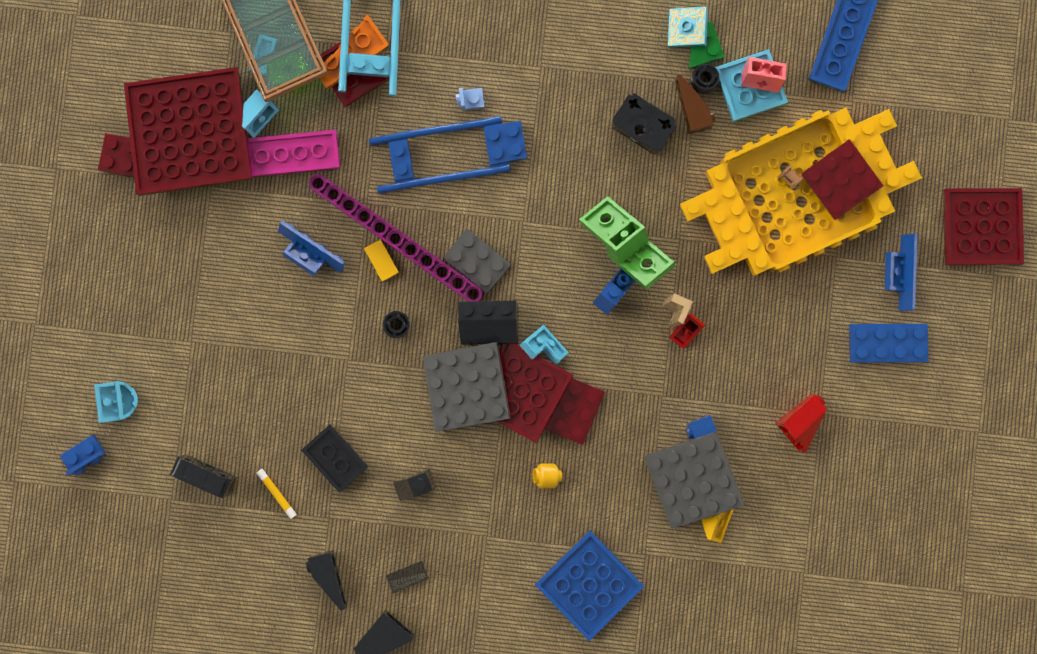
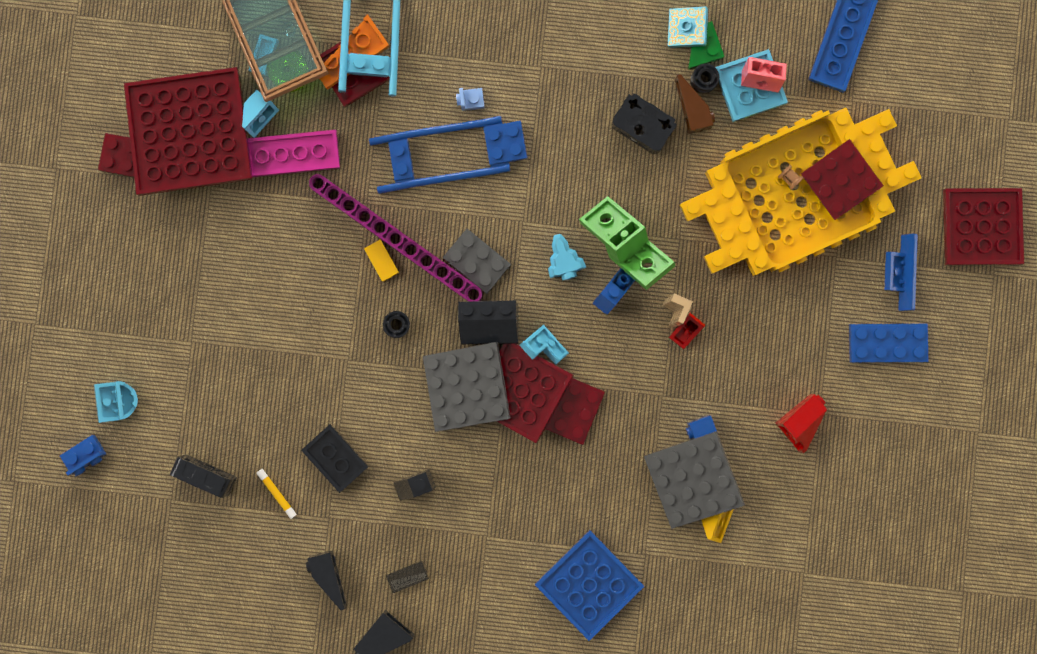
blue bracket [278,221,345,276] -> none
yellow head [533,463,562,489] -> none
none -> medium azure rock [548,234,587,281]

